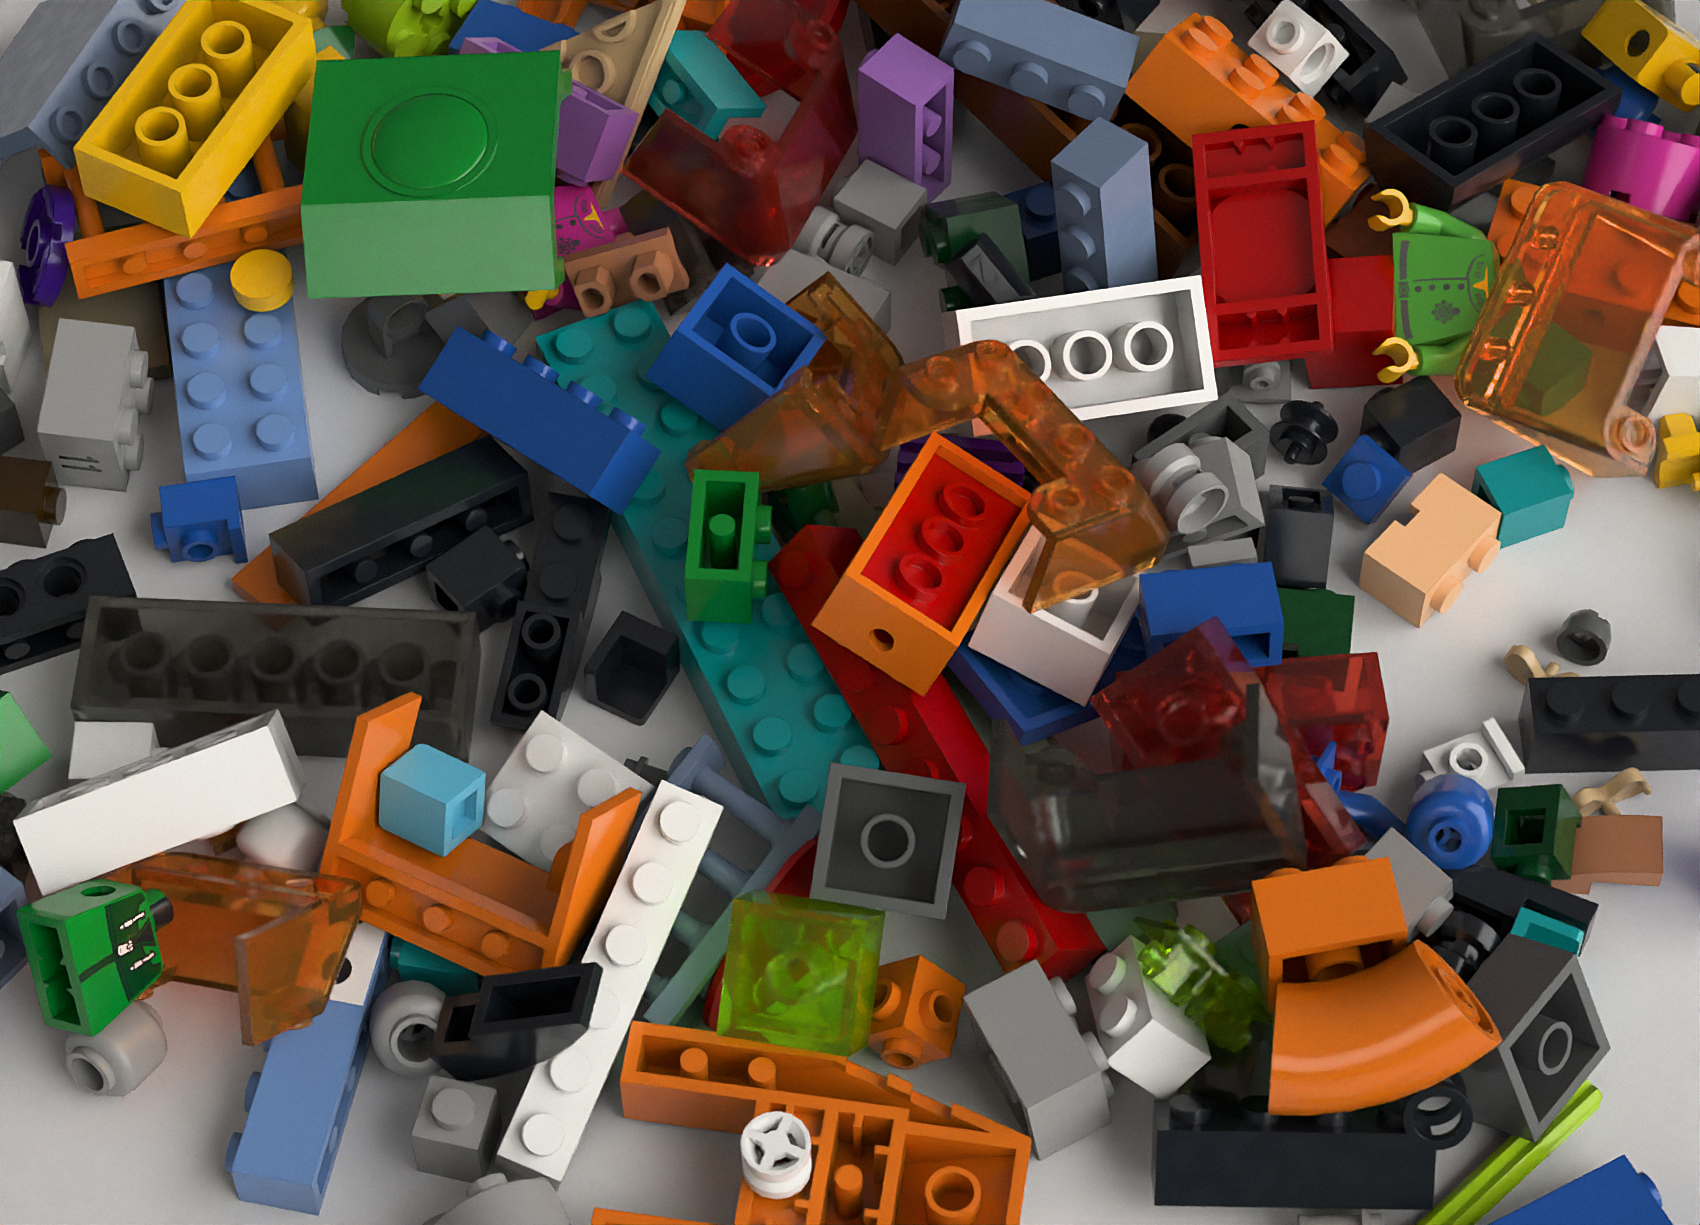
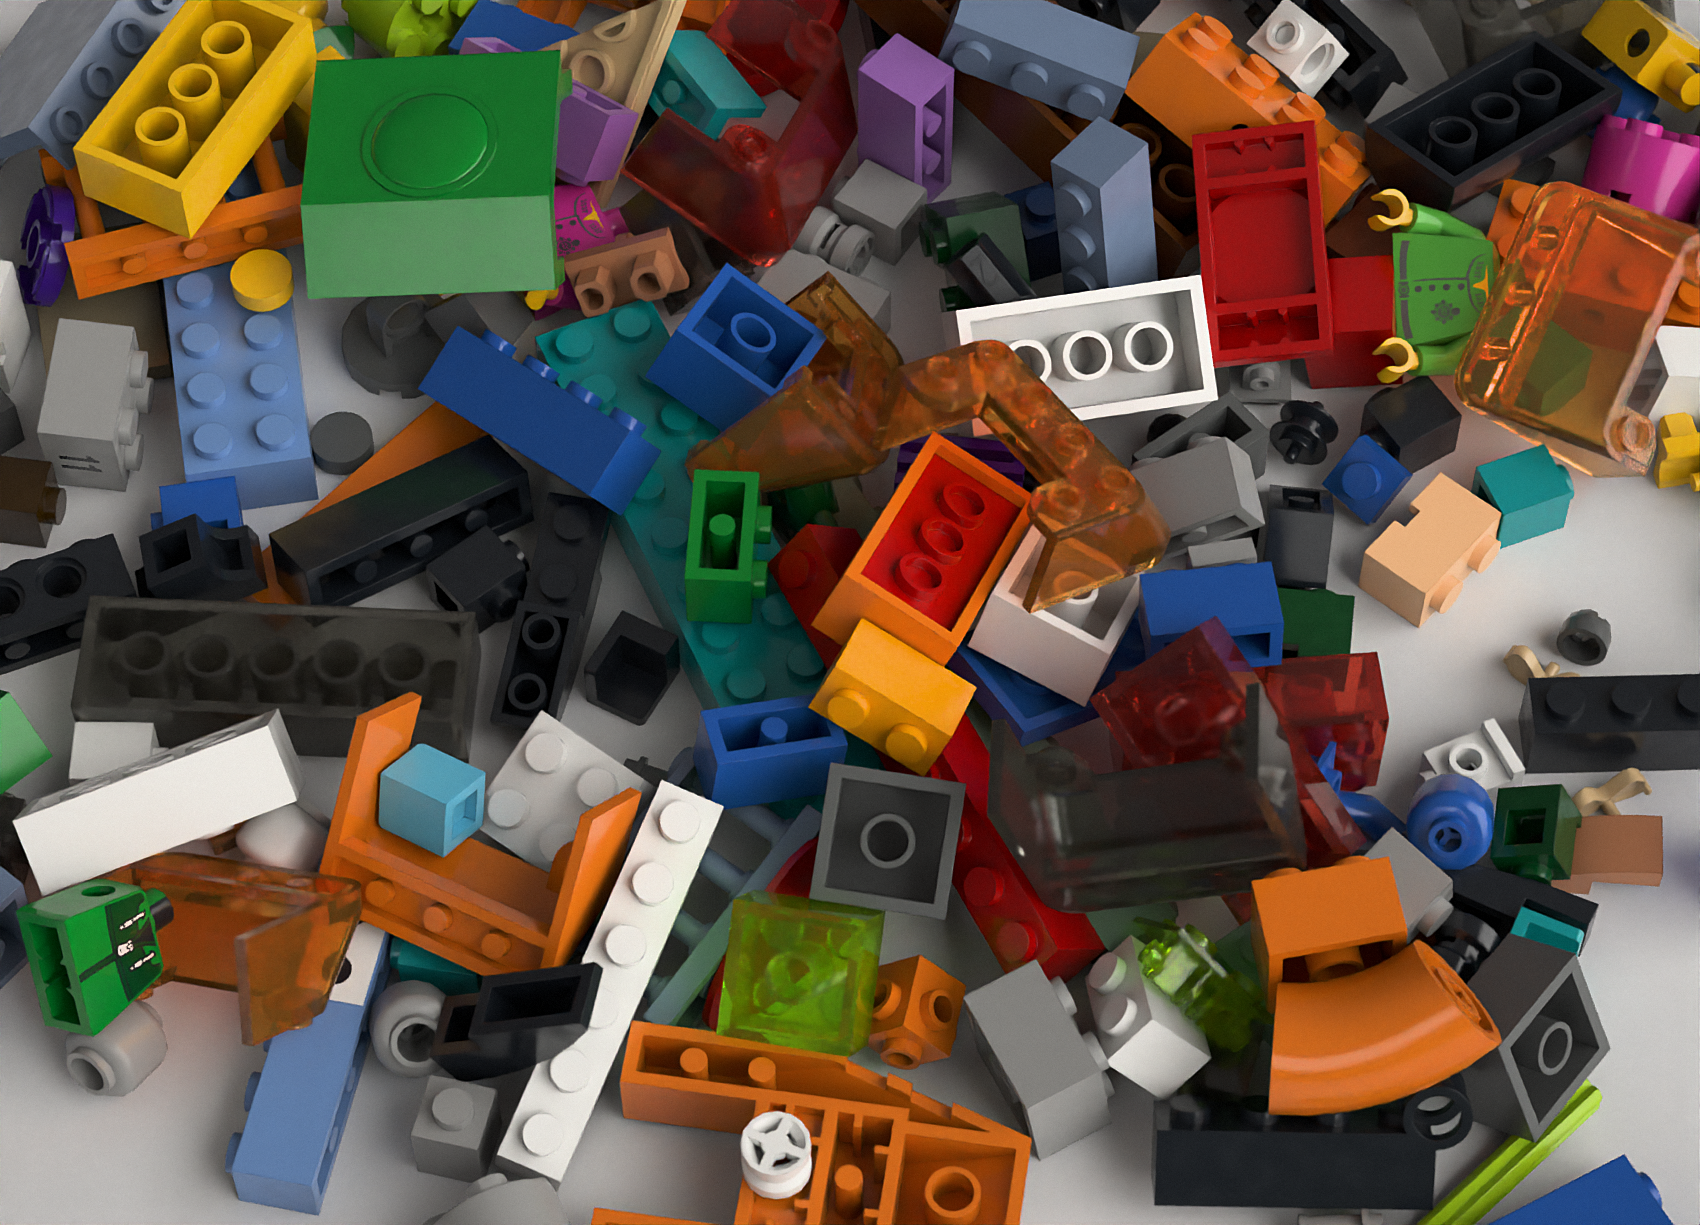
light grey wheel [1137,443,1229,534] -> none
none -> black brick [134,513,268,634]
none -> dark grey tile [310,412,374,475]
none -> blue brick [693,693,848,810]
none -> light orange brick [808,618,977,777]

